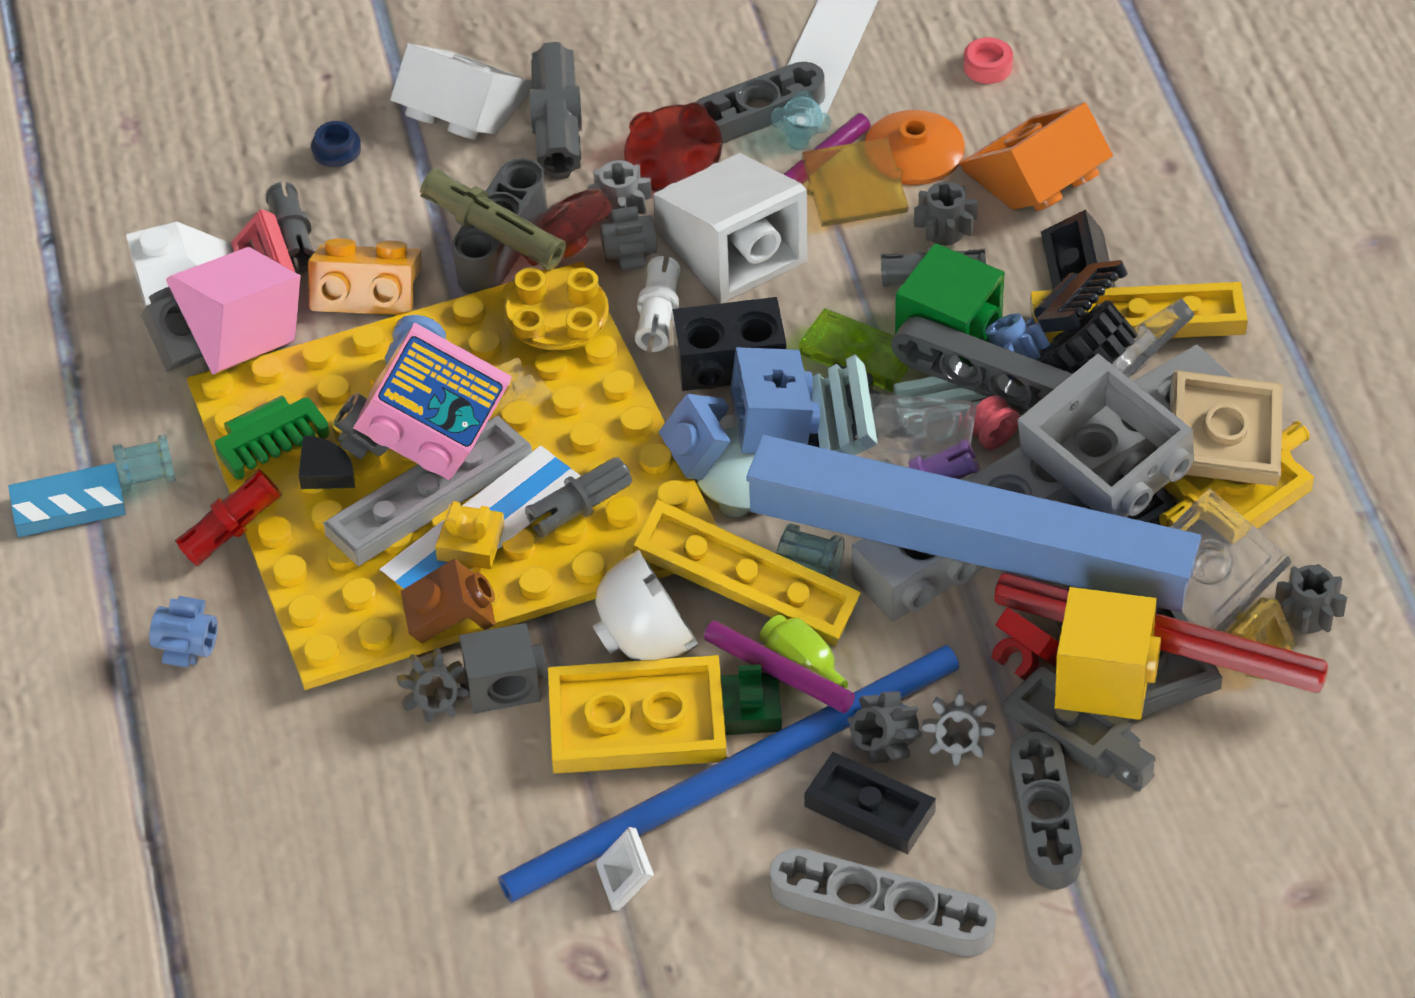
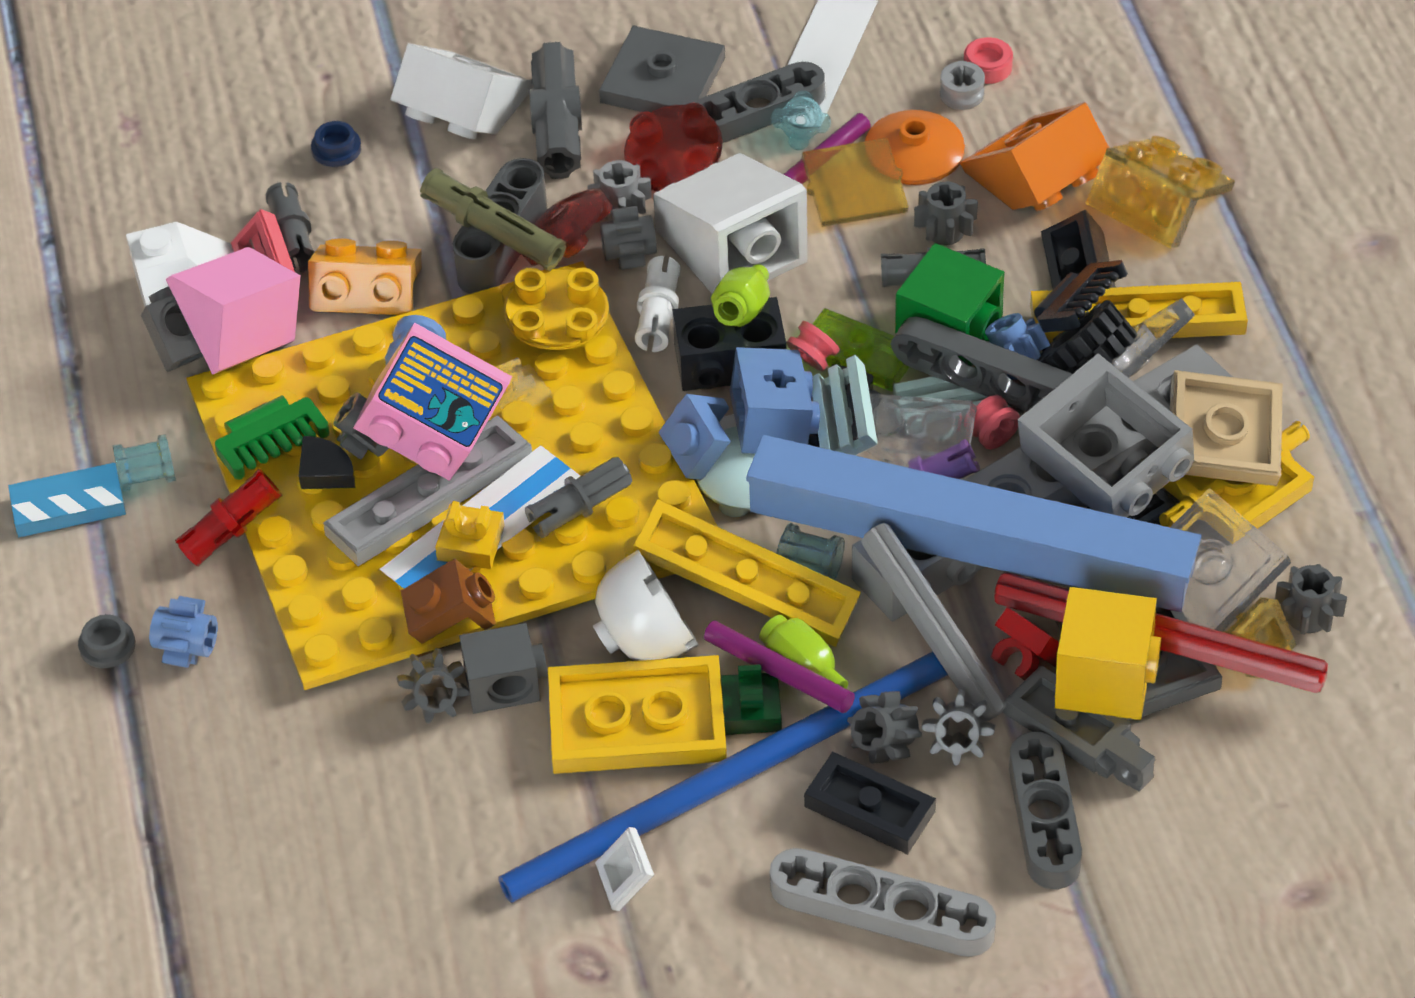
none -> dark grey plate [78,614,136,668]
none -> dark grey plate [599,25,725,123]
none -> lime plant [711,264,770,327]
none -> coral bush [786,321,840,372]
none -> light grey axle [861,523,1006,722]
none -> light grey bush [940,61,985,110]
none -> clear yellow bracket [1085,136,1235,249]

